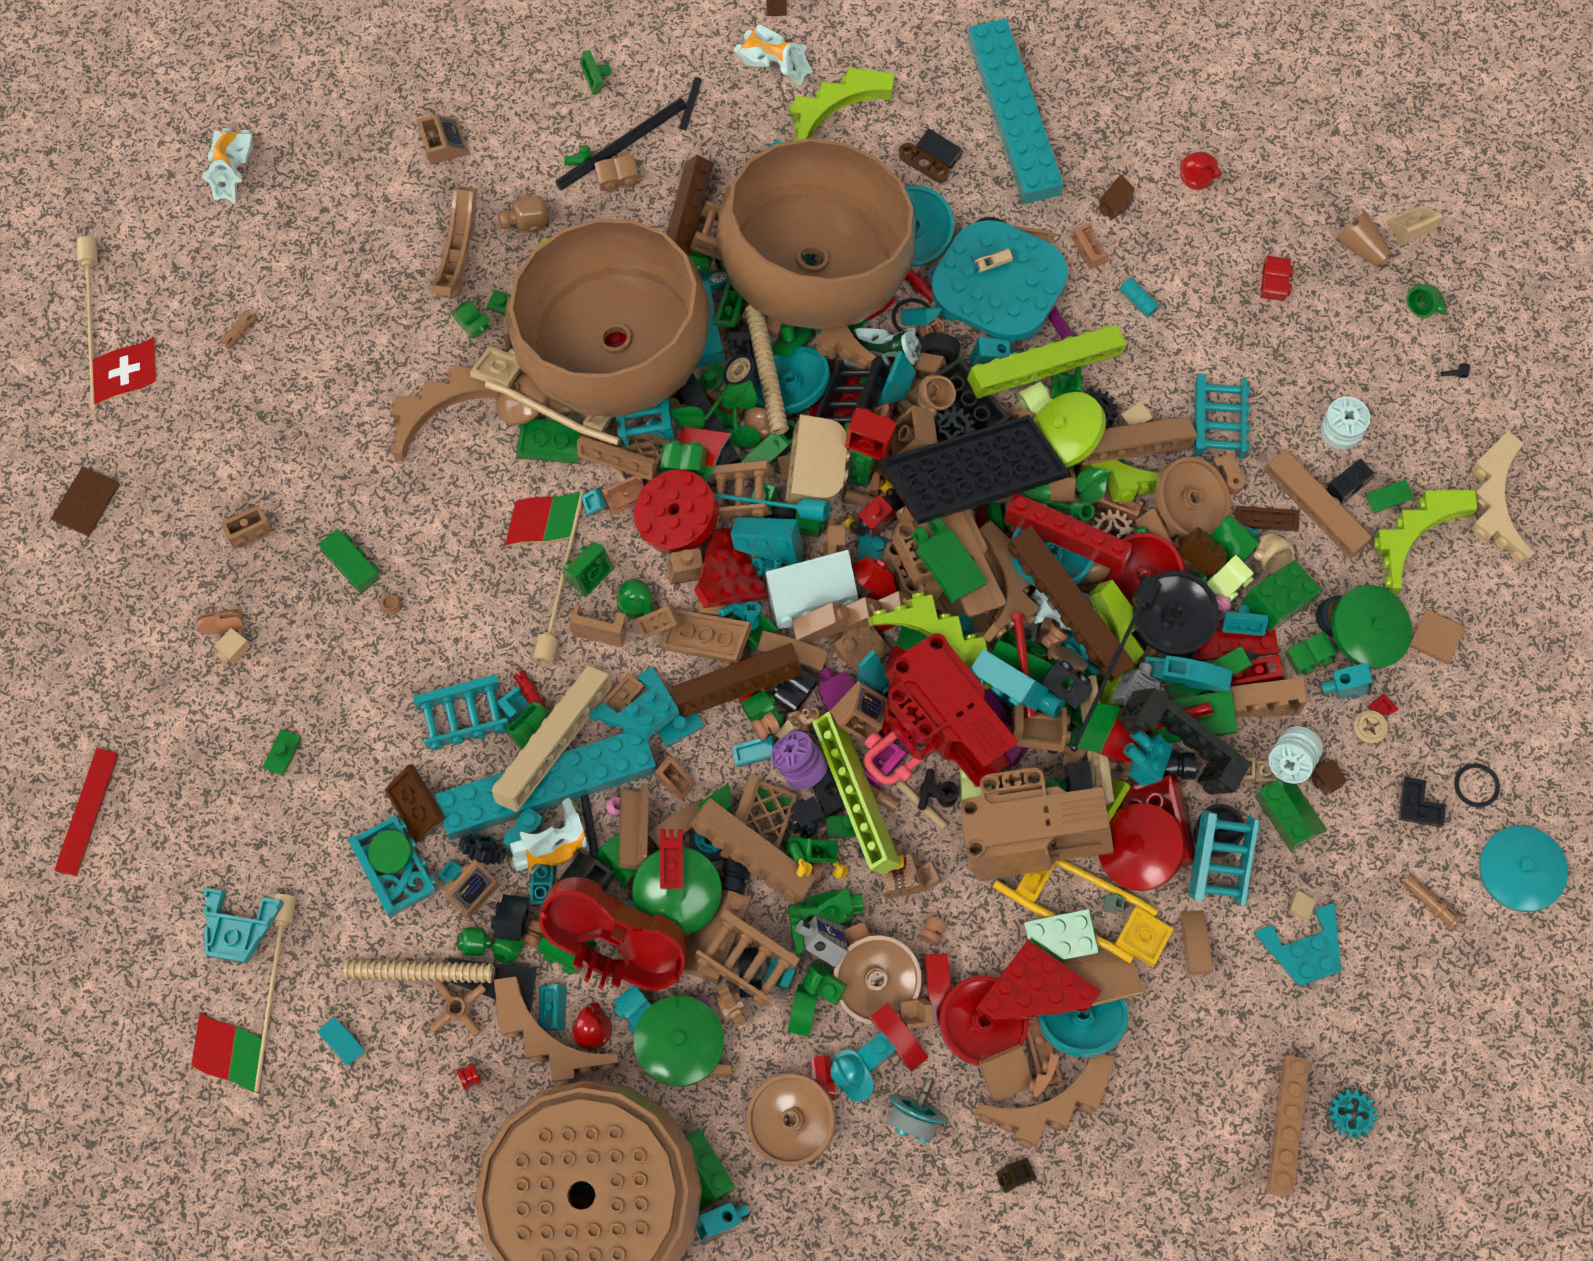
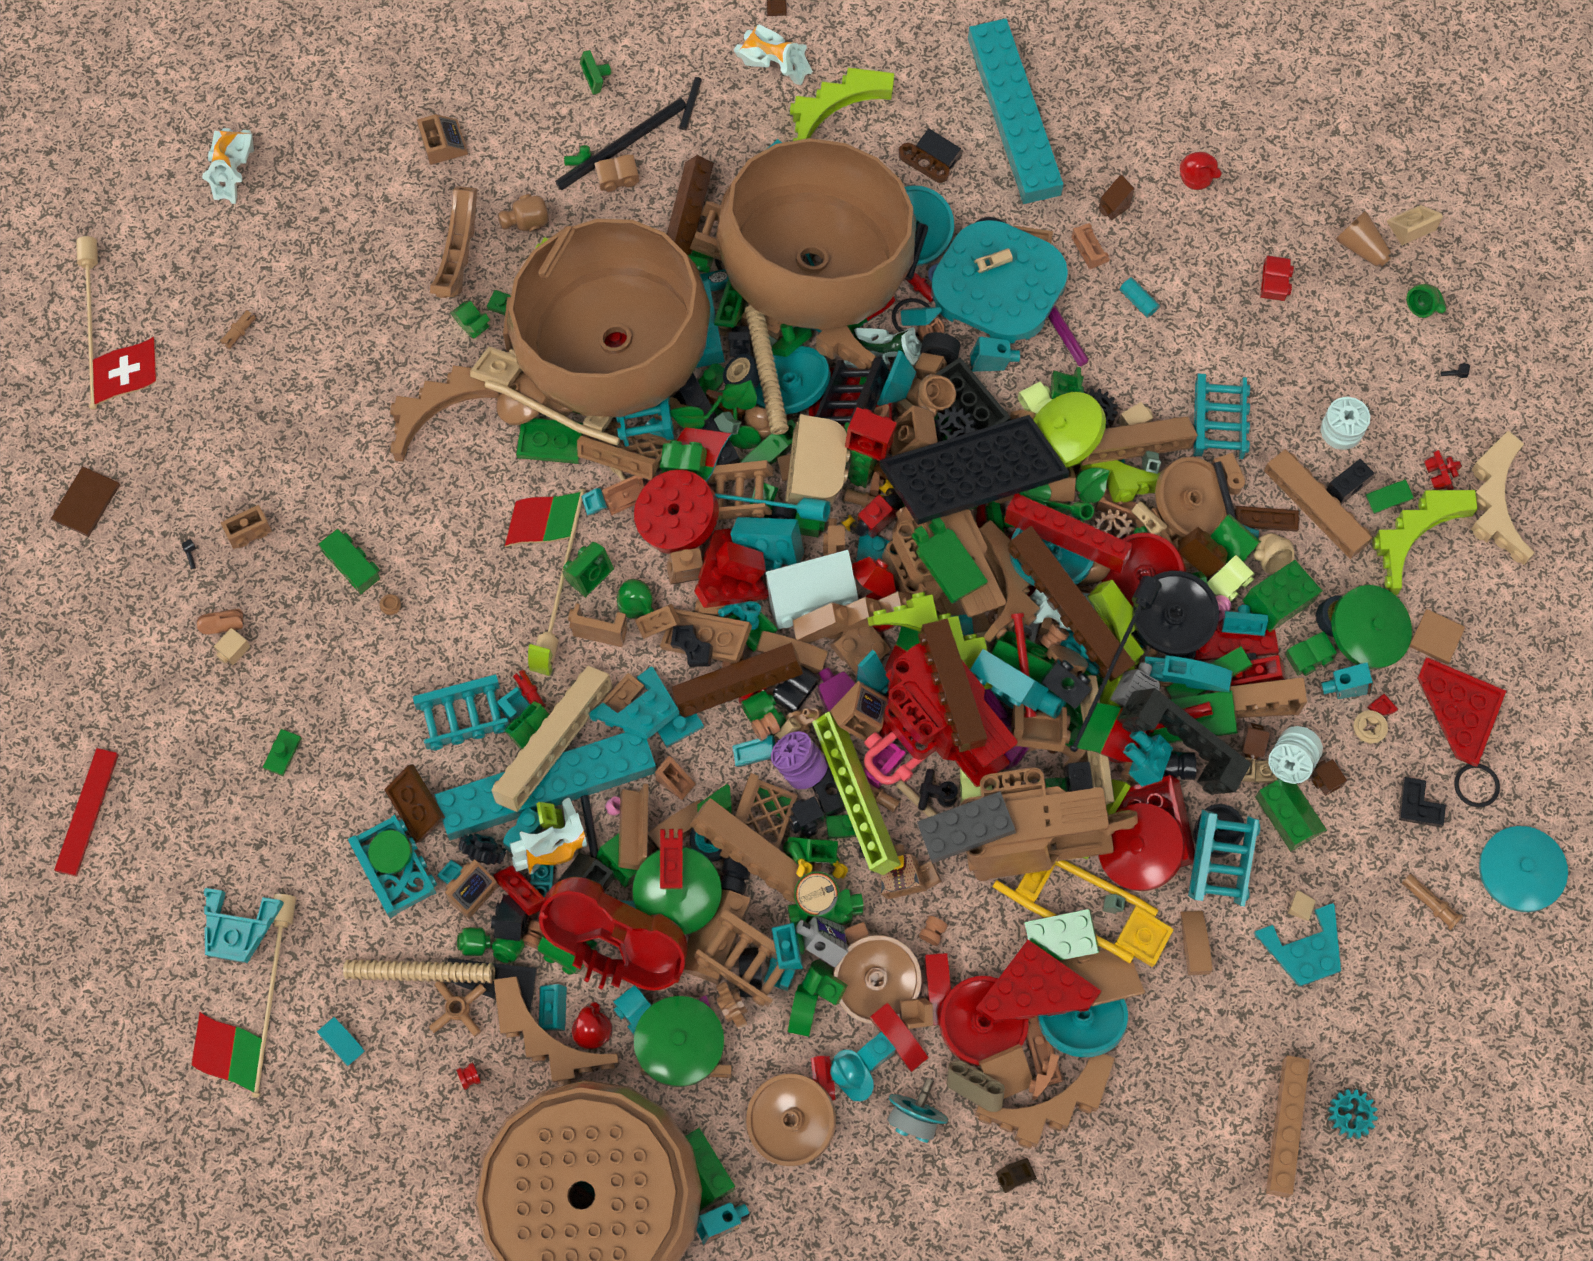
lime brick [967,324,1127,399] -> none
none -> black hand [182,539,196,570]
none -> red tile [494,865,545,916]
none -> lime slope [528,644,553,676]
none -> lime slope [536,802,565,829]
none -> medium nougat axle [538,226,575,279]
none -> black tile [671,625,713,667]
none -> sand green piece [714,412,741,435]
none -> red brick [716,541,766,584]
none -> teal slope [772,923,803,969]
none -> piece [794,872,839,916]
none -> black axle [905,223,928,280]
none -> dark grey plate [917,791,1016,864]
none -> reddish brown brick [918,618,987,752]
none -> dark tan beam [946,1060,1005,1112]
none -> medium nougat plate [1098,810,1138,835]
none -> tan bar [1132,502,1167,536]
none -> sand green piece [1142,451,1161,474]
none -> black bar [1213,461,1237,520]
none -> reddish brown slope [1241,721,1270,760]
none -> red plate [1417,657,1506,767]
none -> red hips [1424,450,1462,490]

